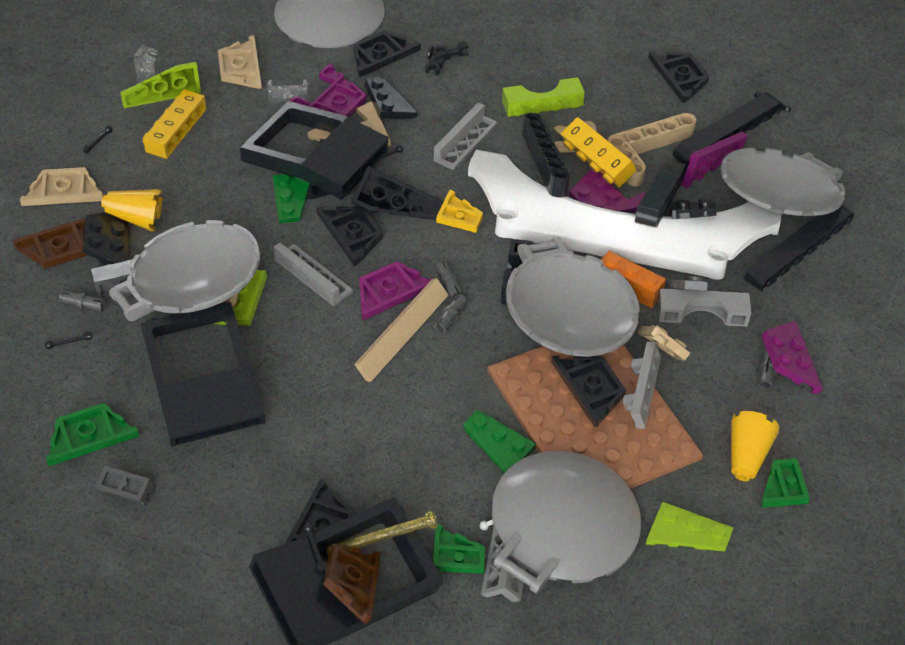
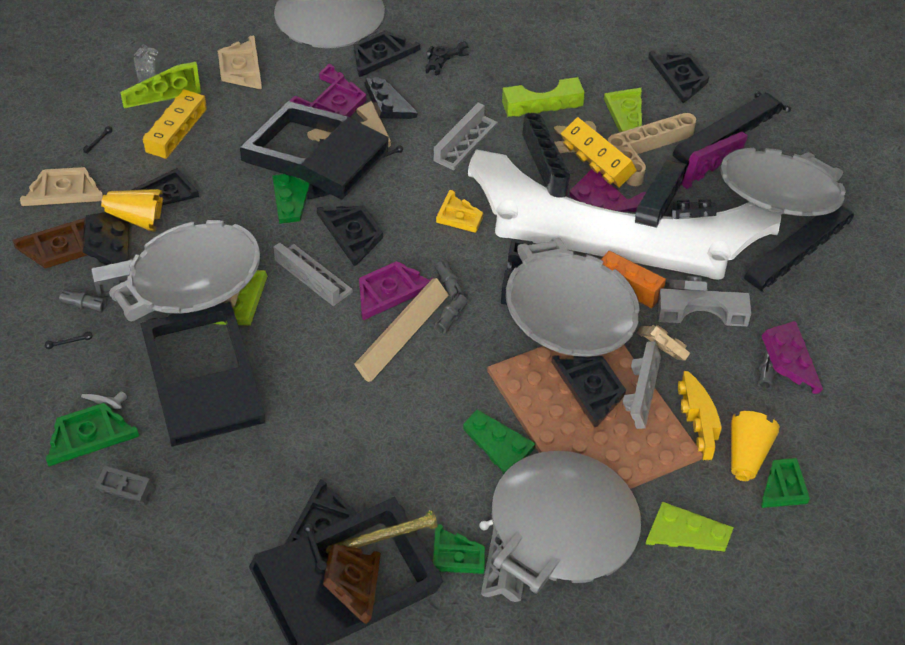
clear hinge [267,79,308,103] -> none
black wedge [351,166,444,219] -> none
none -> light grey bar [81,392,127,409]
none -> black wing [132,168,199,205]
none -> lime wing [604,88,642,132]
none -> yellow slope [678,371,722,460]

